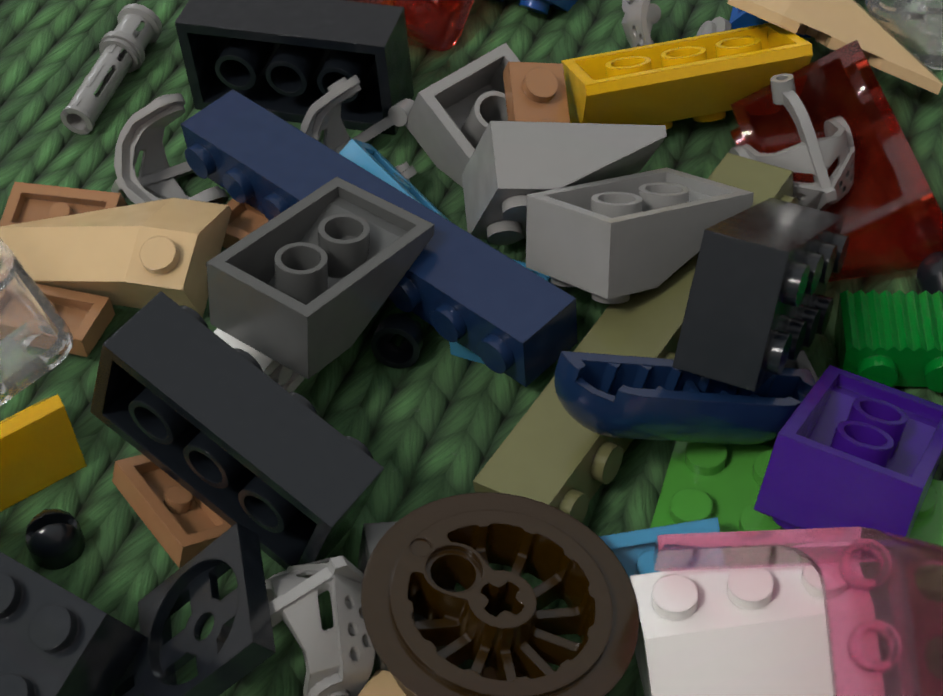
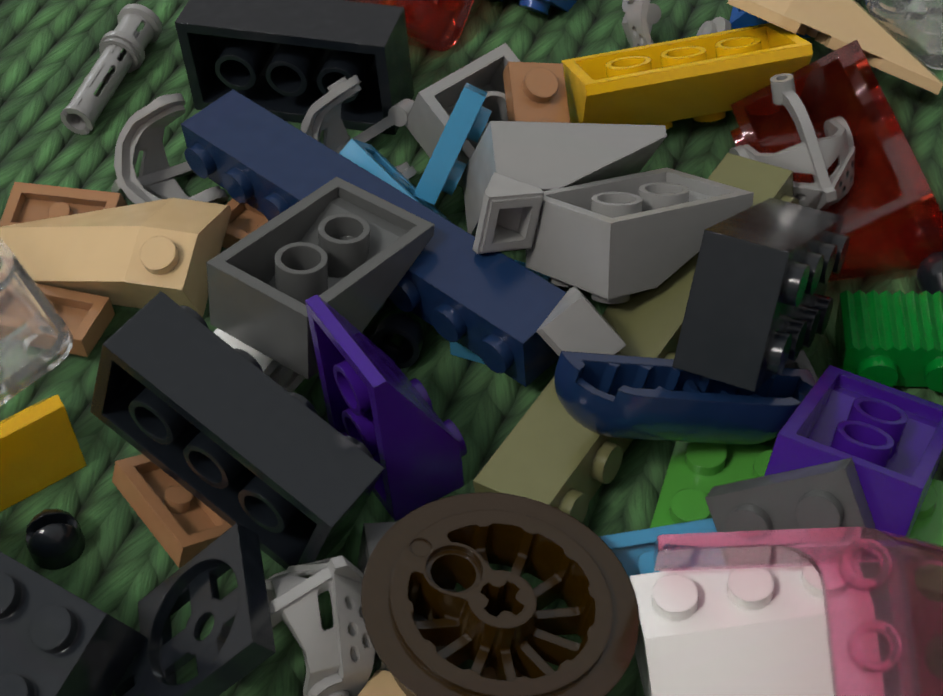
none -> dark purple slope [305,295,467,522]
none -> dark azure plate [413,82,492,205]
none -> light grey slope [473,172,545,254]
none -> light grey slope [536,286,626,356]
none -> dark grey plate [705,458,875,562]

